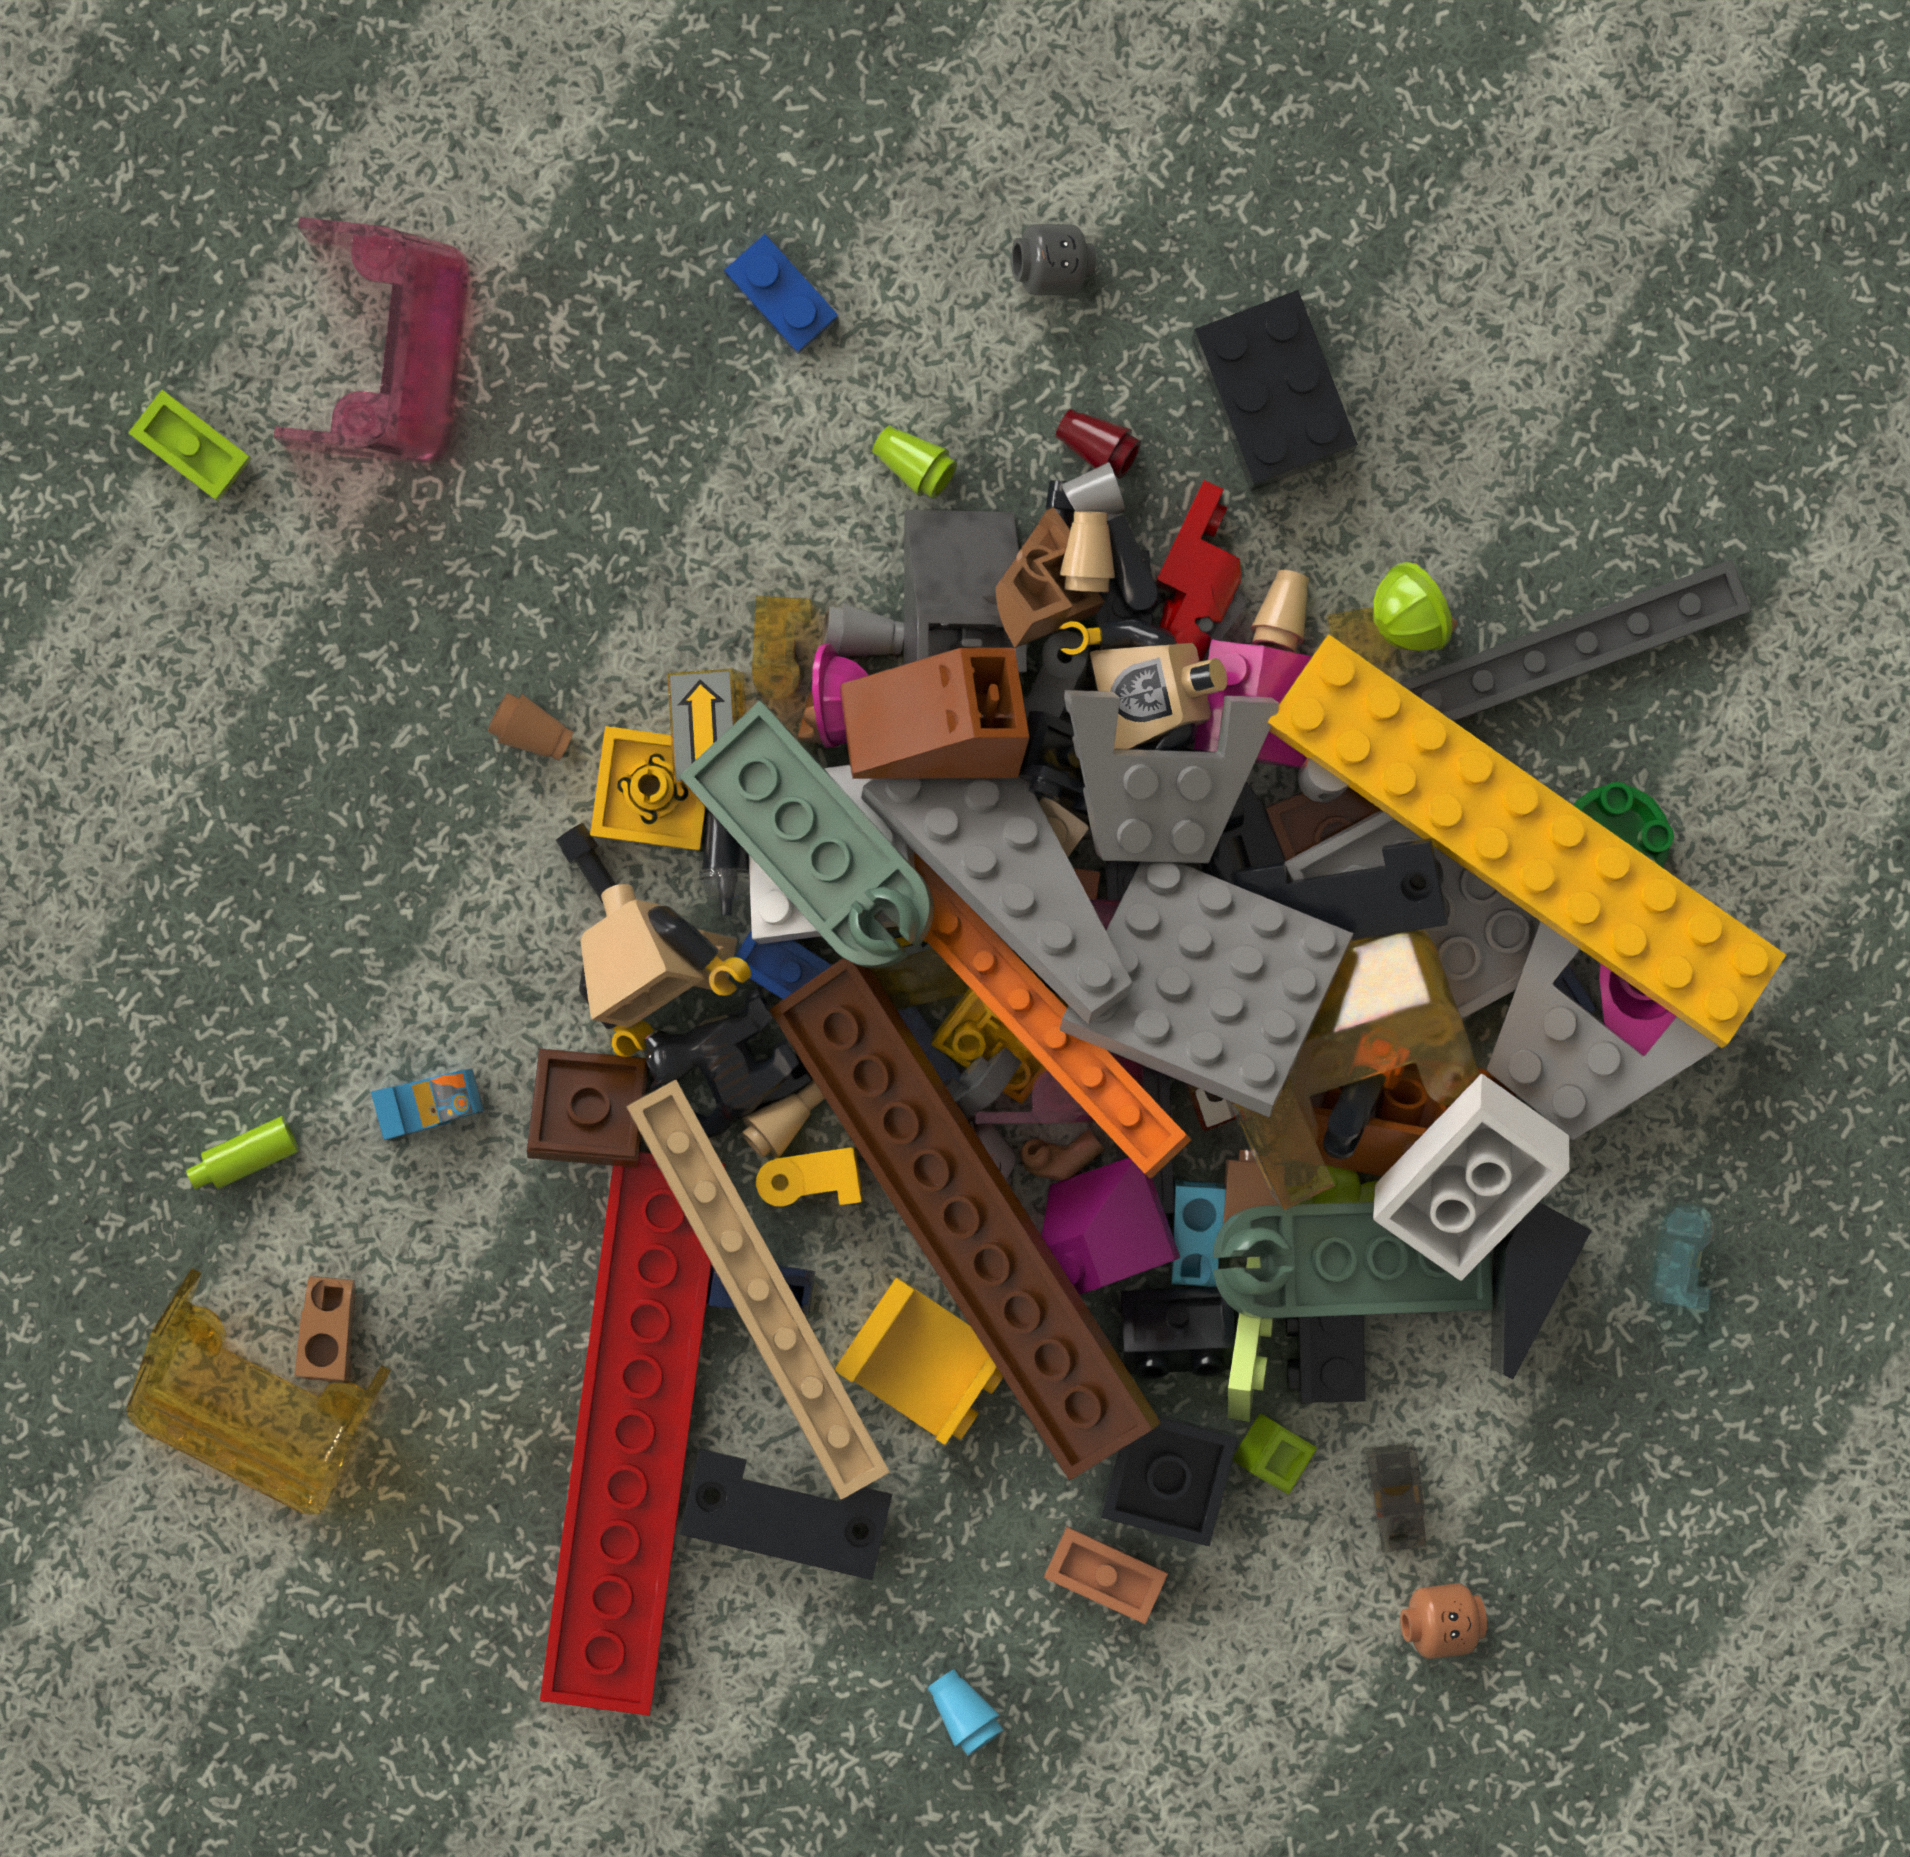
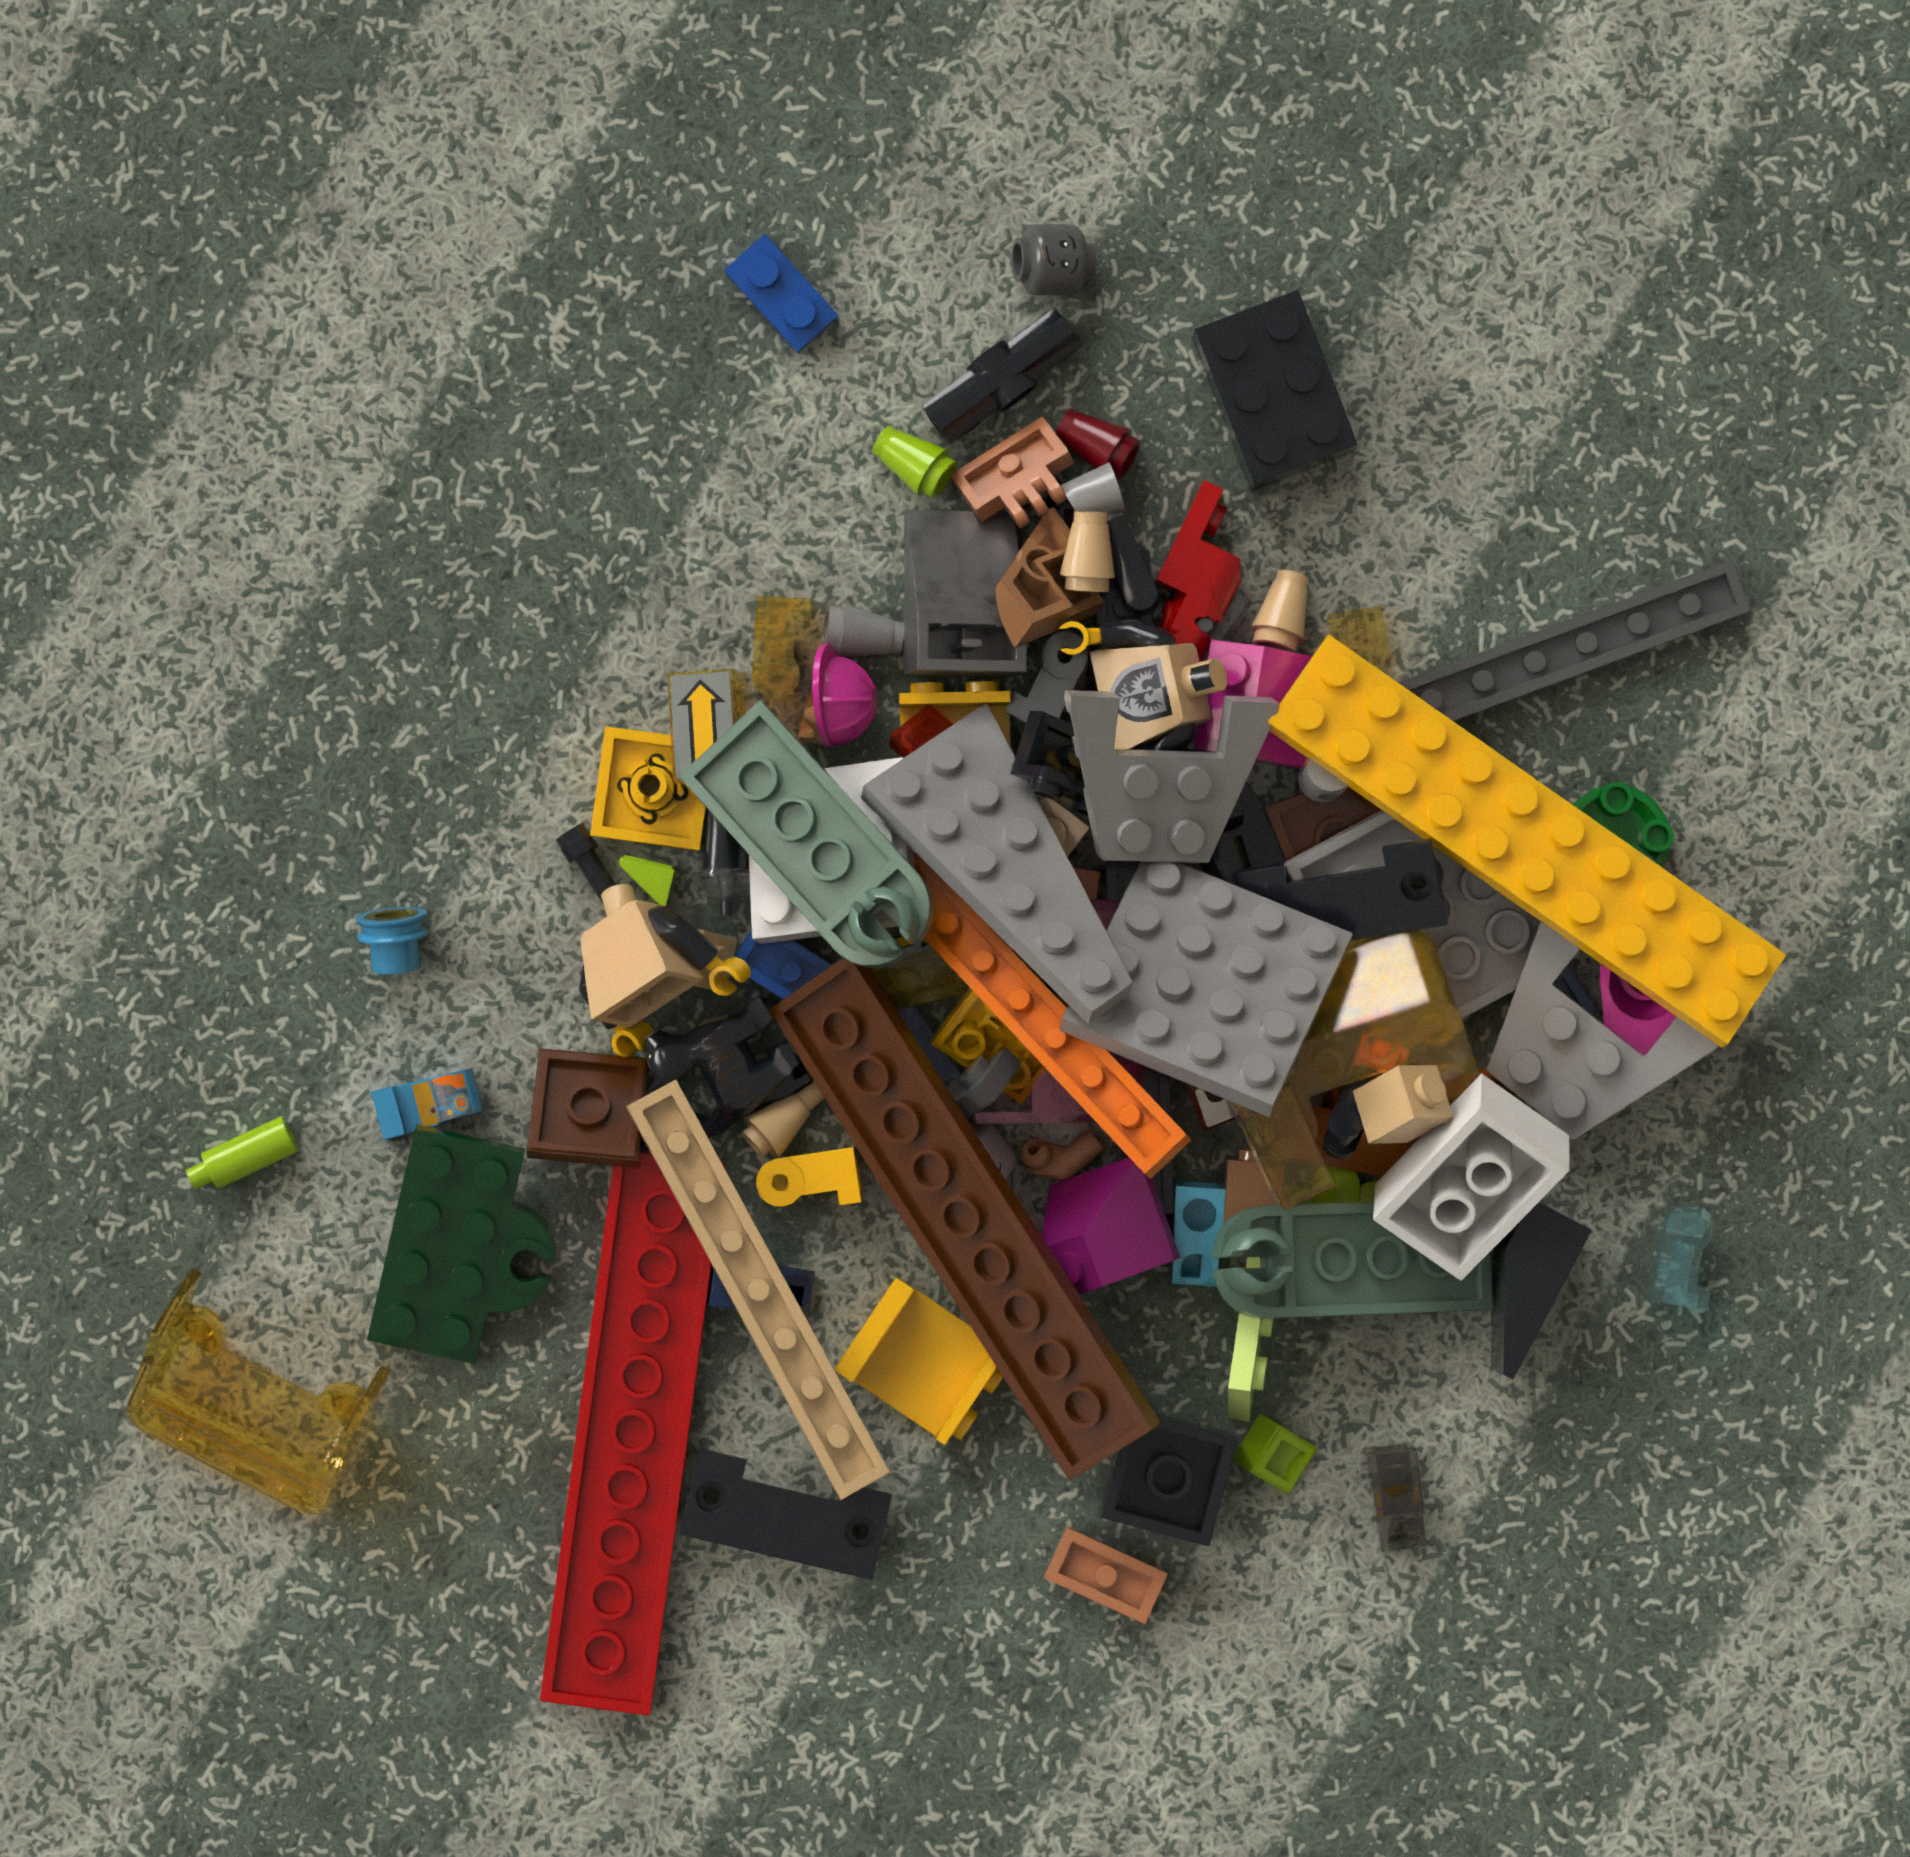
lime plate [128,390,252,502] -> none
clear pink windscreen [274,217,470,464] -> none
medium nougat leg [294,1276,356,1383] -> none
medium nougat cone [487,692,574,761] -> none
dark orange slope [840,648,1029,779] -> none
medium azure cone [927,1669,1004,1756] -> none
black bracket [1121,1287,1235,1379] -> none
black bracket [1285,1315,1366,1404] -> none
lime piece [1373,562,1458,651] -> none
nougat head [1400,1583,1487,1659] -> none
none -> dark azure piece [355,907,429,974]
none -> dark green plate [367,1124,556,1364]
none -> lime slope [619,855,678,906]
none -> black piece [922,307,1082,445]
none -> nougat hinge [950,416,1074,529]
none -> tan brick [1353,1065,1453,1144]

